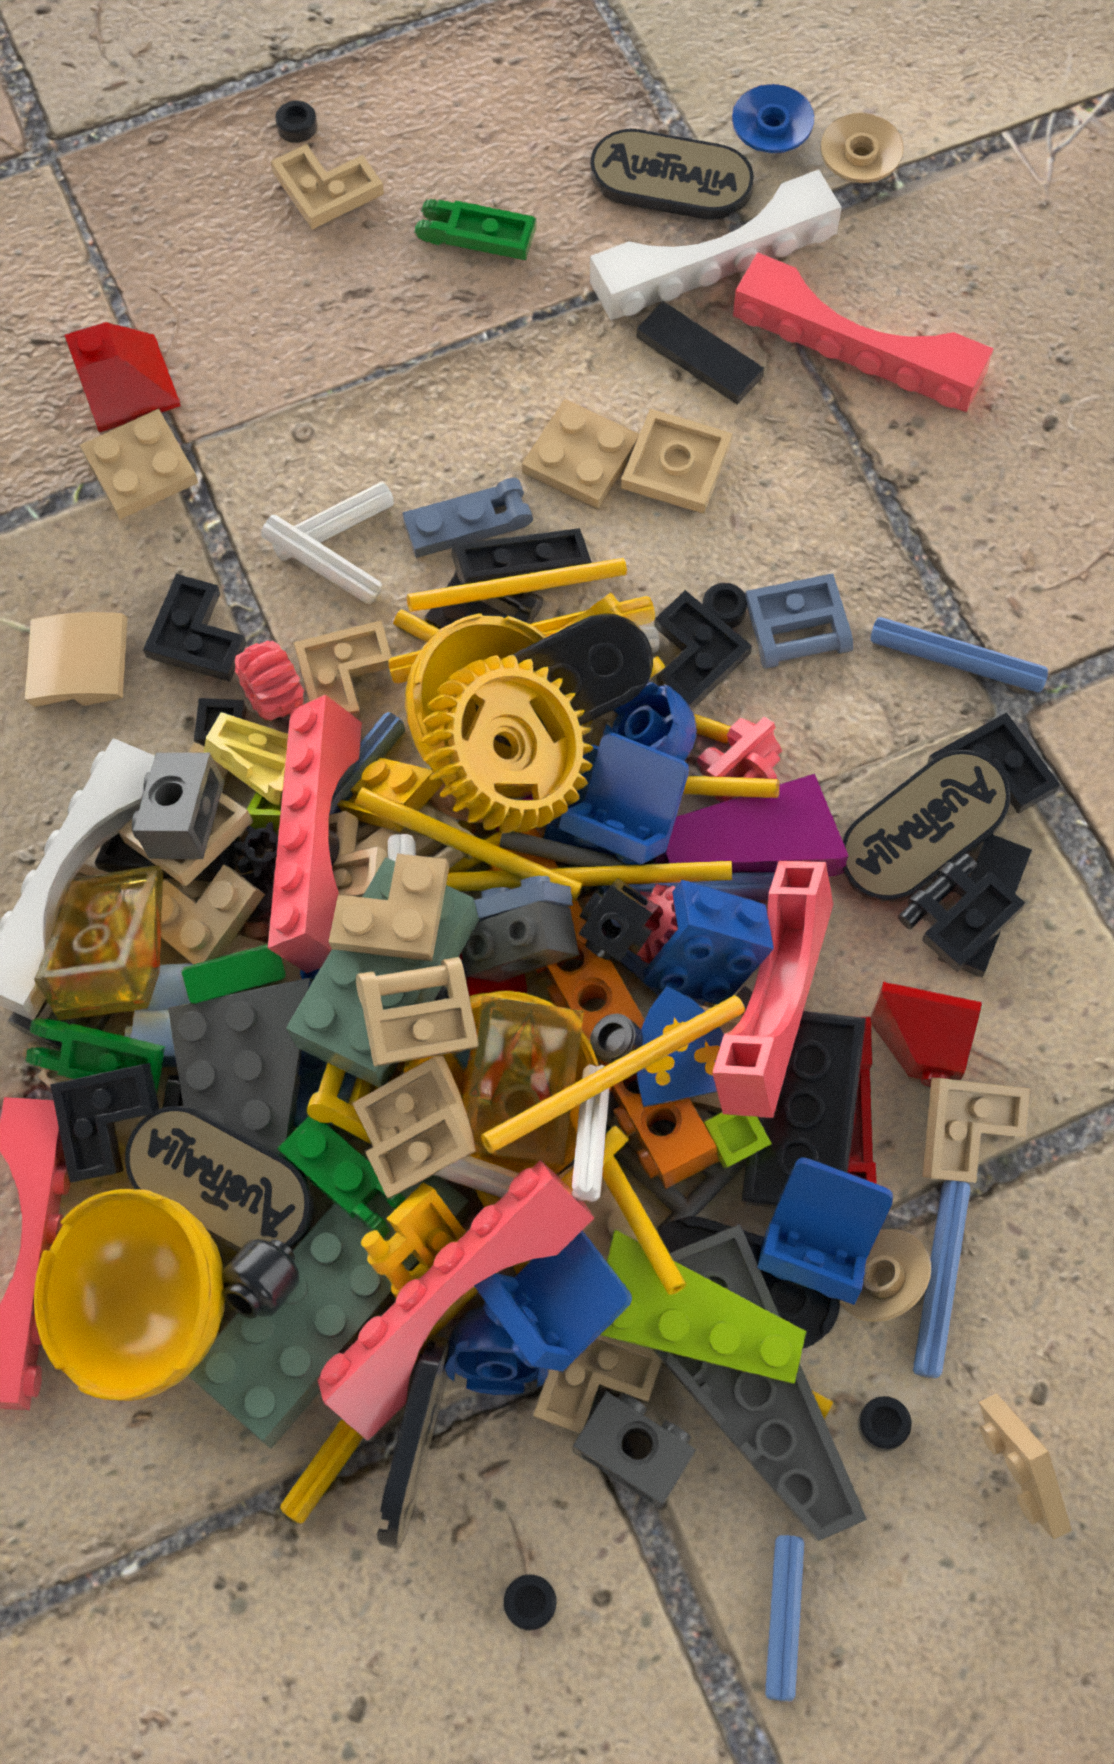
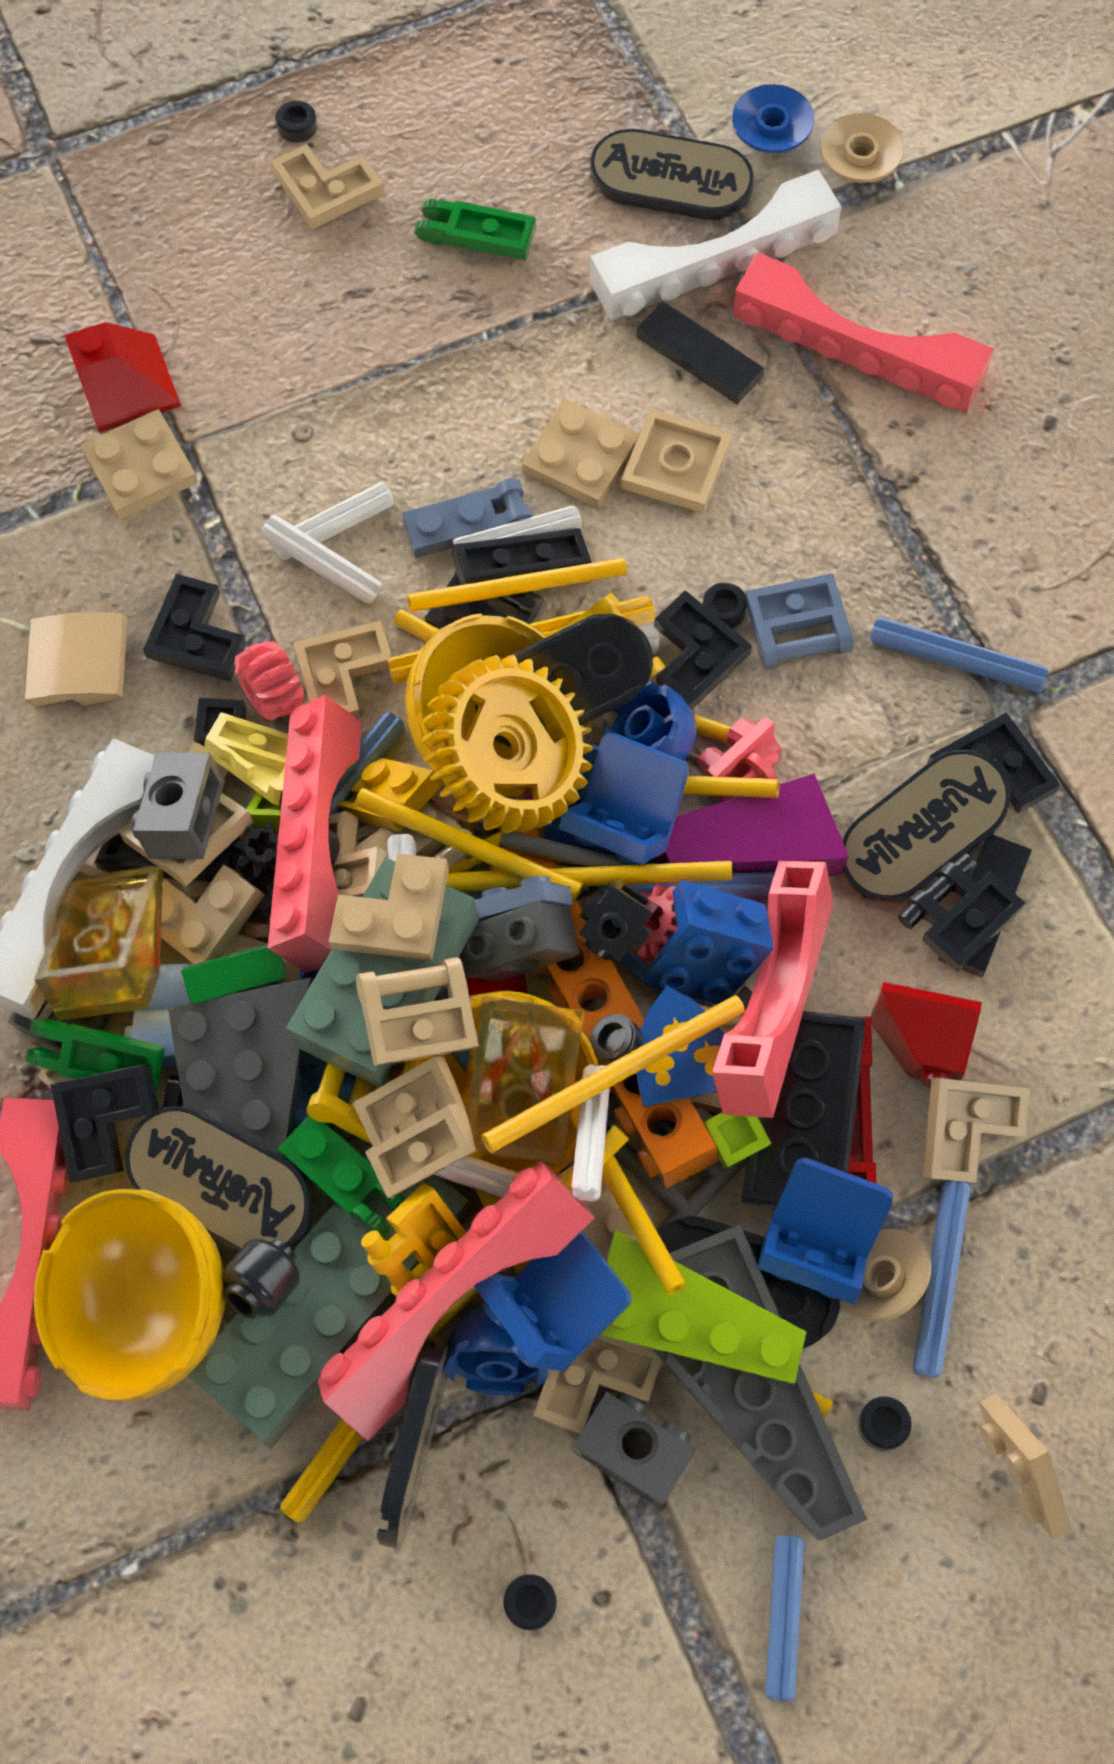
none -> white axle [453,506,582,544]

